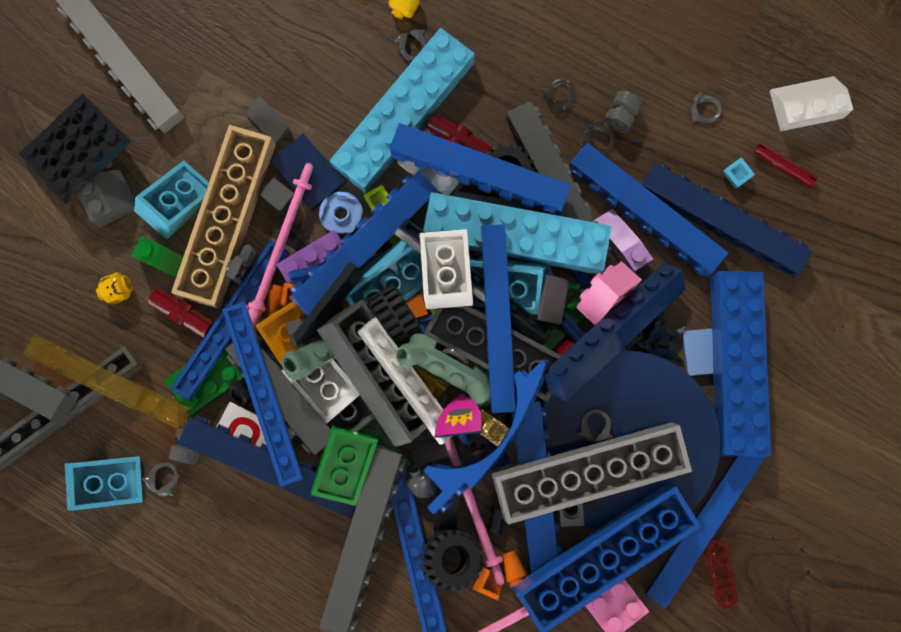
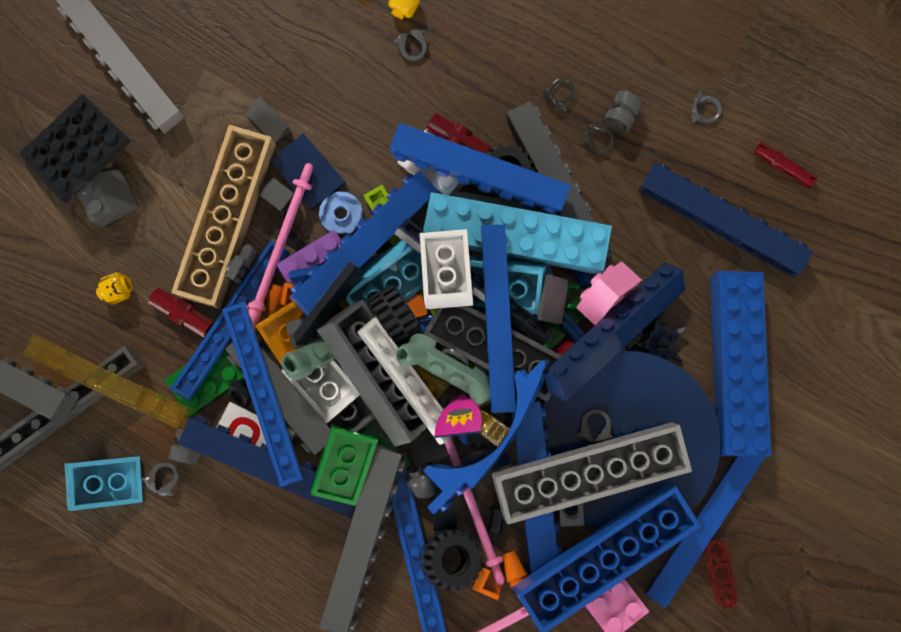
green slope [131,236,183,278] -> none
medium azure slope [134,160,209,240] -> none
medium azure brick [330,28,475,194] -> none
blue brick [569,143,728,277] -> none
lavender slope [594,209,653,273] -> none
light blue tile [681,329,713,376] -> none
medium azure plate [722,158,755,189] -> none
white slope [770,76,853,132] -> none

